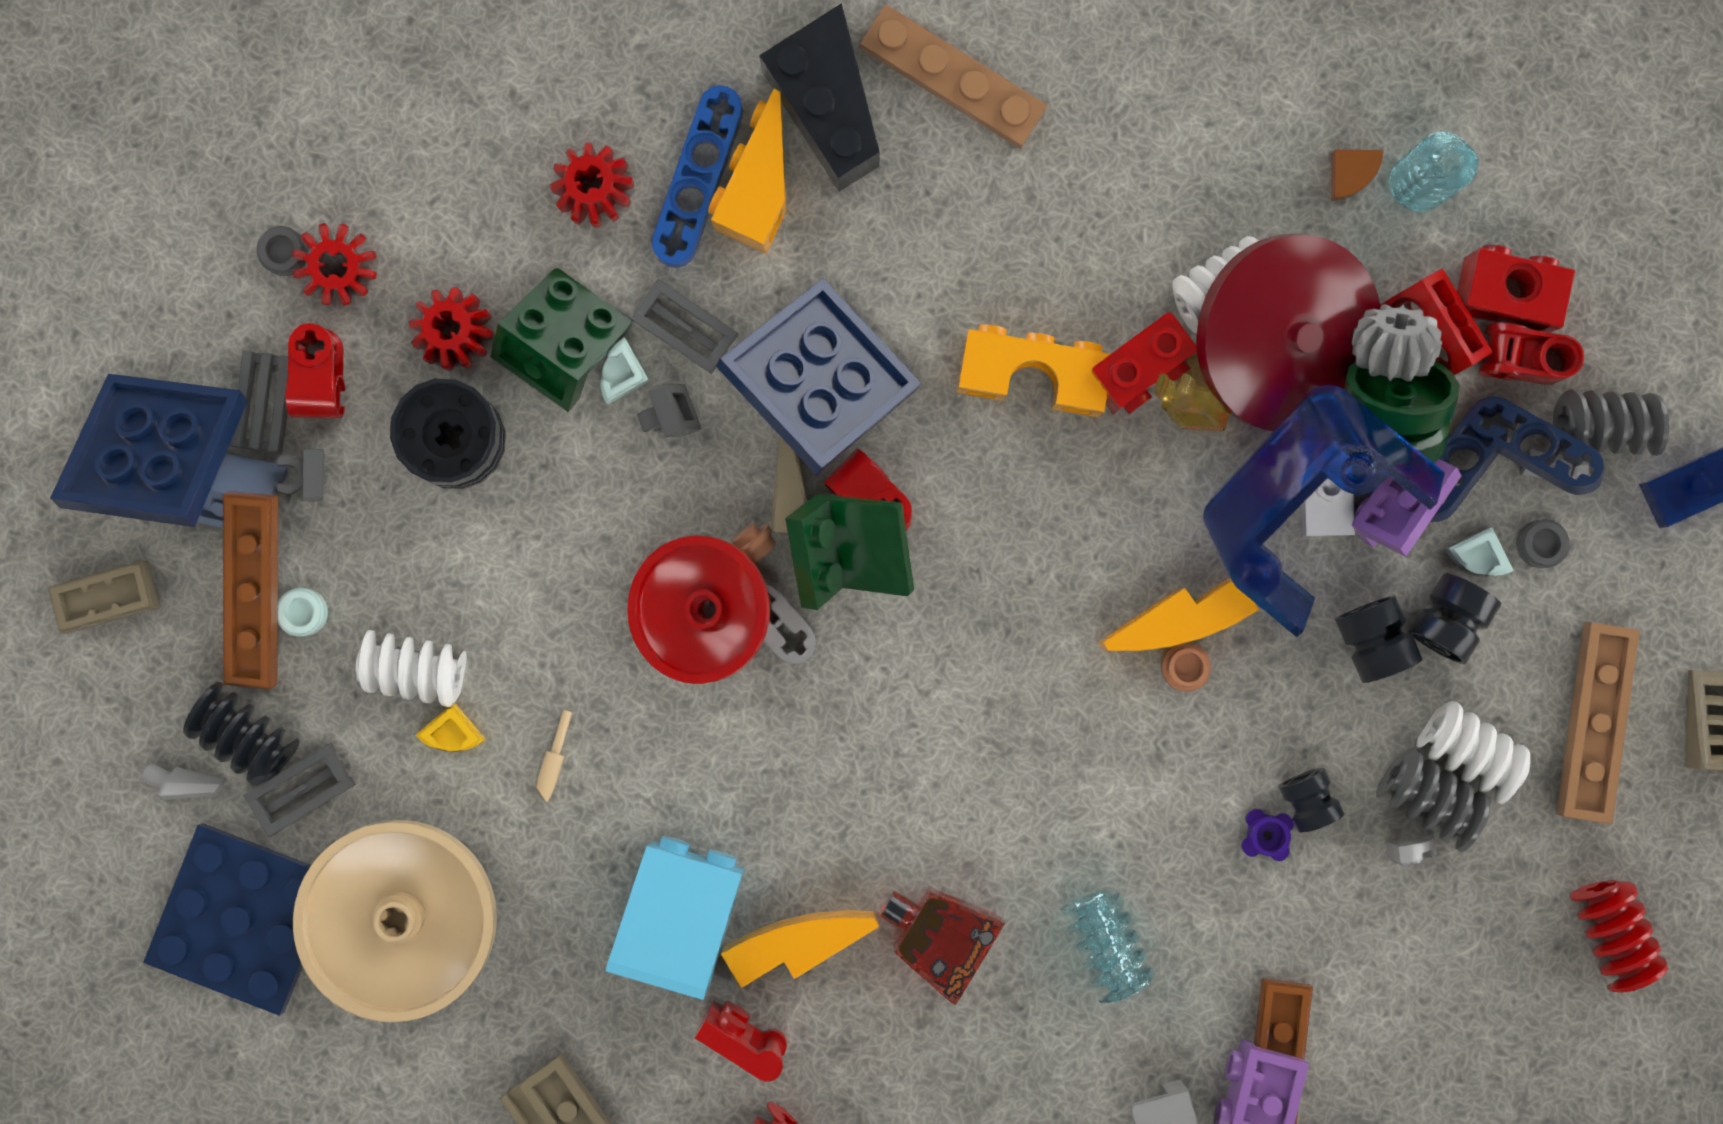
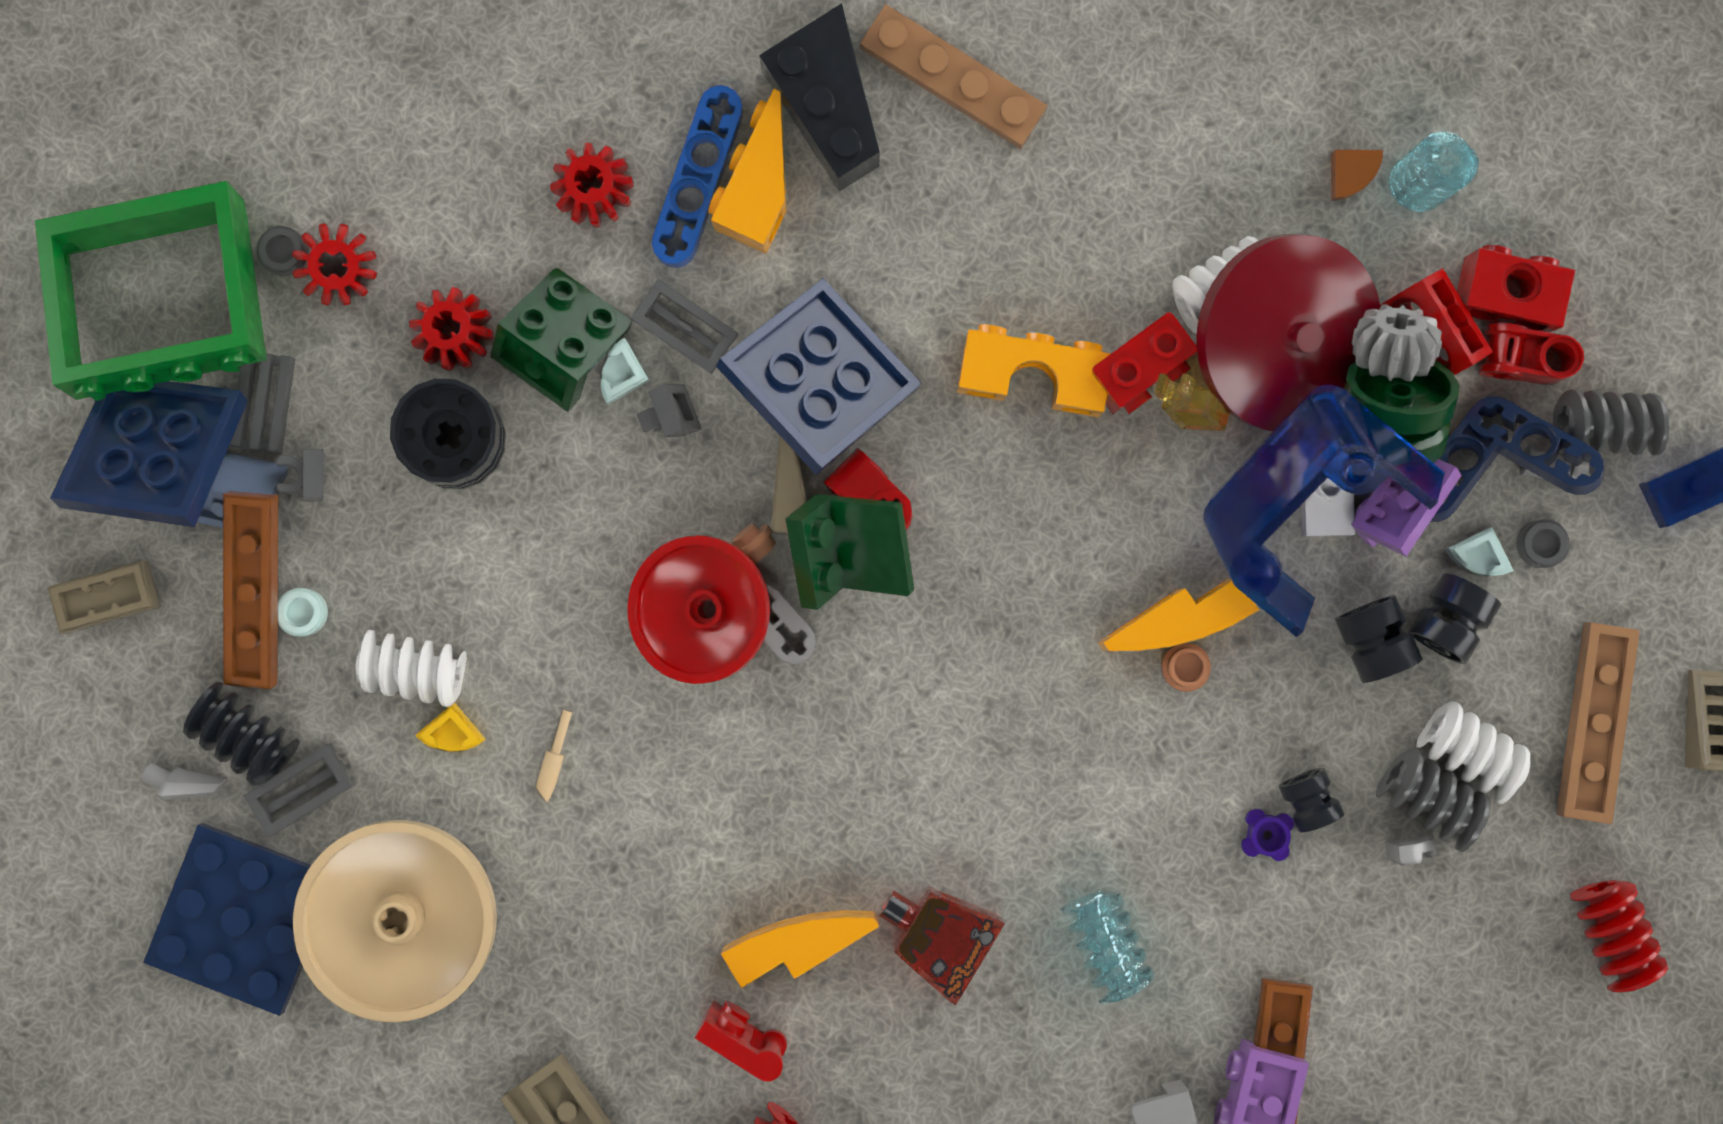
red piece [285,323,346,418] -> none
medium azure slope [605,836,745,1000] -> none
none -> green window [35,181,267,401]

